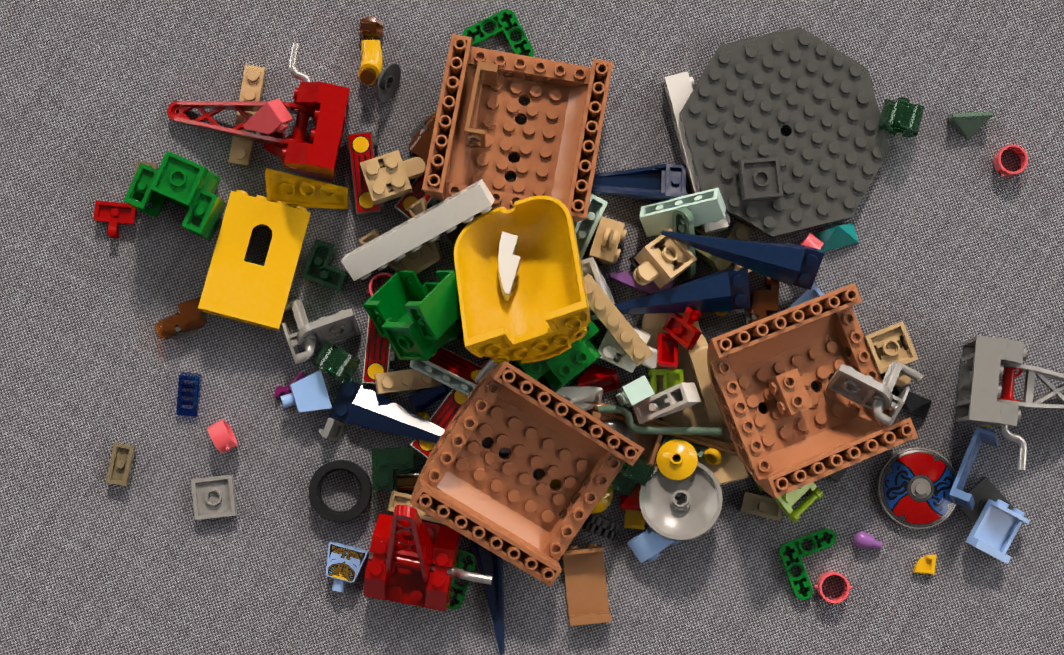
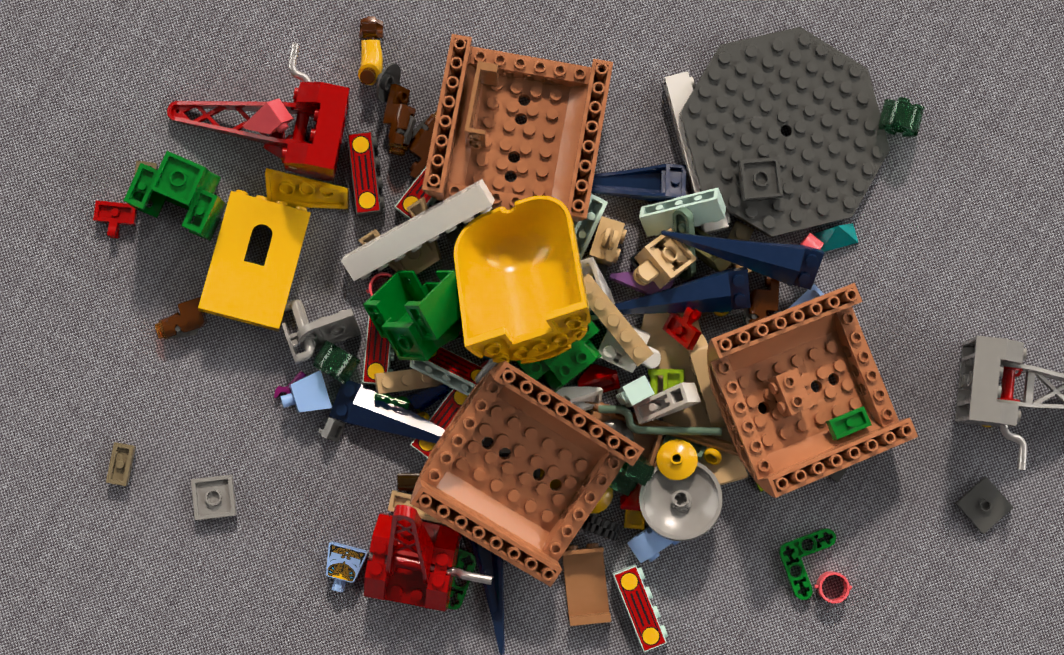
clear blue slope [176,372,202,417] -> none
coral piece [207,419,238,454] -> none
tan plate [228,64,266,167] -> none
clear green brick [301,239,349,293] -> none
black tyre [309,460,372,522] -> none
tan brick [360,150,426,205] -> none
clear green brick [372,448,415,490] -> none
green beam [462,9,534,57] -> none
white slope [498,232,521,301] -> none
red slope [656,333,678,369] -> none
dark tan plate [739,491,783,521] -> none
lime plate [774,482,824,523] -> none
light grey plate [826,361,925,427] -> none
medium lavender cylinder [853,532,883,550] -> none
tan brick [864,321,918,387] -> none
dish [876,447,957,529] -> none
black slope [892,386,932,420] -> none
yellow tile [913,554,937,575] -> none
sand green slope [947,111,993,140] -> none
medium blue panel [949,426,999,511] -> none
light blue panel [965,499,1030,564] -> none
coral piece [993,144,1028,177] -> none
none -> green piece [374,393,410,410]
none -> reddish brown plate [383,84,416,156]
none -> brick [612,564,668,652]
none -> green plate [826,406,872,440]

